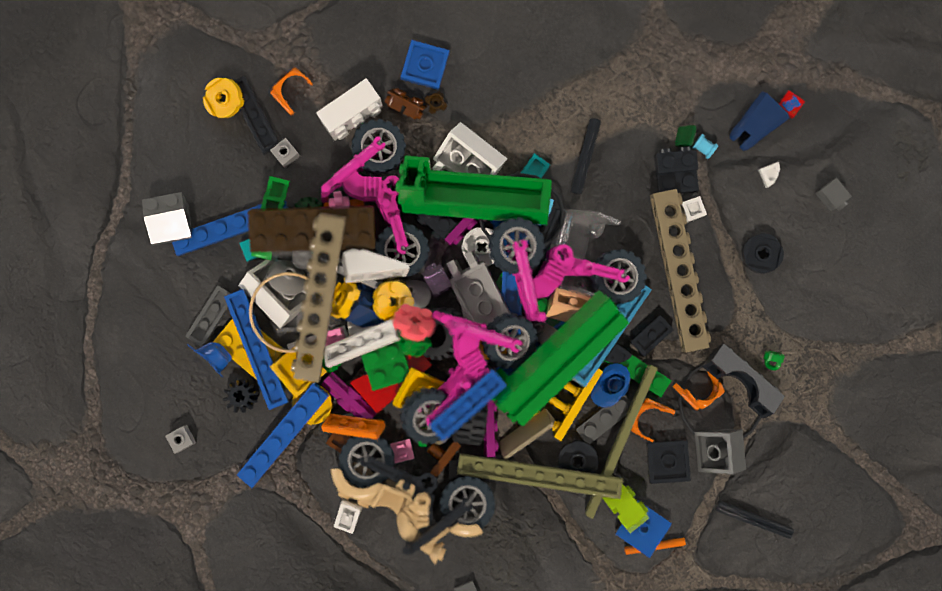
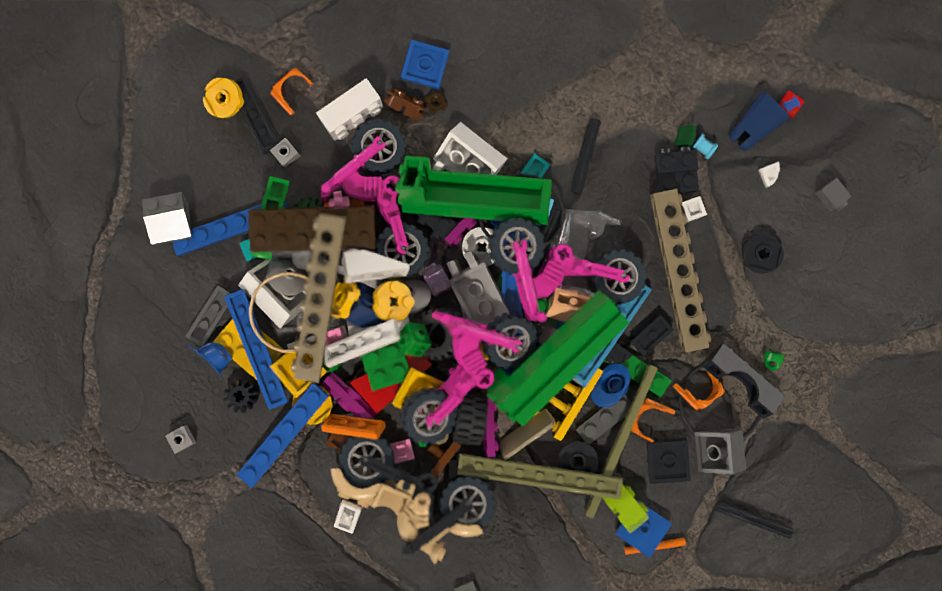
coral plate [393,304,435,341] -> none
blue plate [429,370,506,442] -> none

